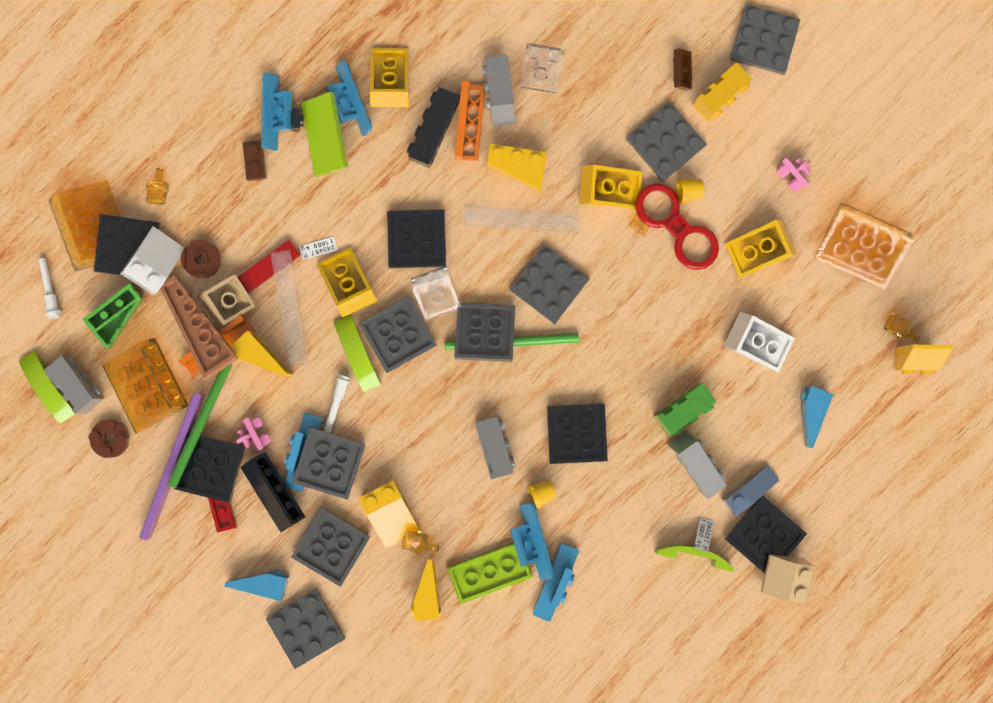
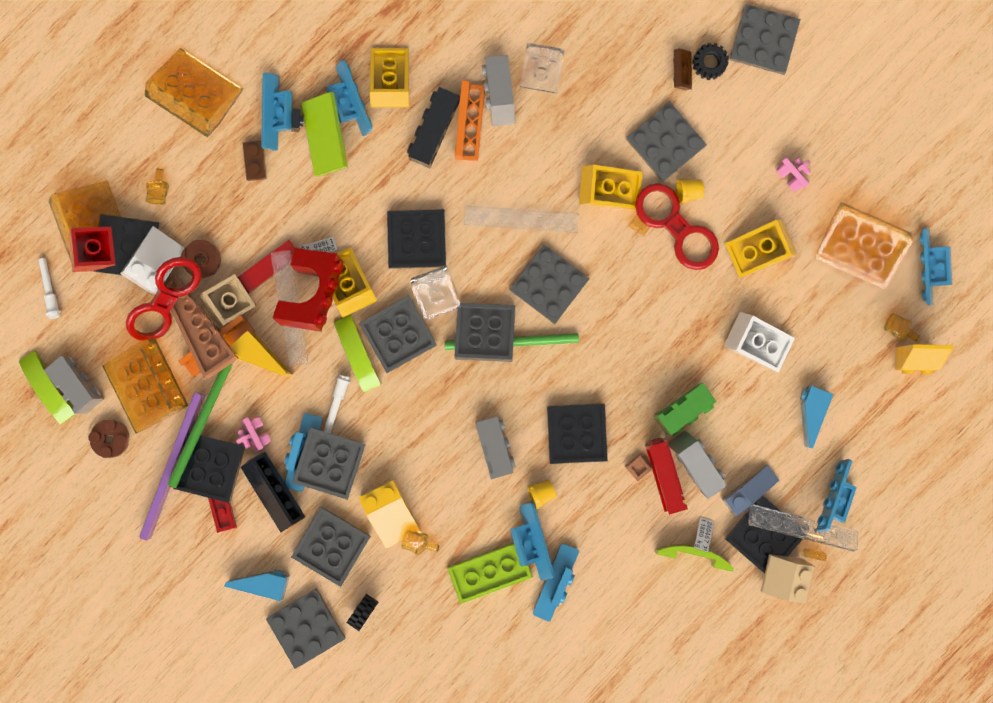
bright green wedge [82,283,145,350] -> none
yellow slope [411,555,441,622] -> none
yellow wedge [487,143,547,194] -> none
yellow wedge [693,62,752,122] -> none
none -> red slope [69,227,115,272]
none -> red bar [126,257,201,342]
none -> clear yellow slope [145,48,243,137]
none -> red arch [272,248,344,332]
none -> black tyre [346,593,379,631]
none -> nougat tile [625,454,652,481]
none -> red door [645,438,688,515]
none -> black tyre [693,43,729,80]
none -> clear plate [748,504,858,552]
none -> clear yellow tile [803,548,827,561]
none -> dark azure bracket [816,459,857,532]
none -> dark azure bracket [920,228,953,306]

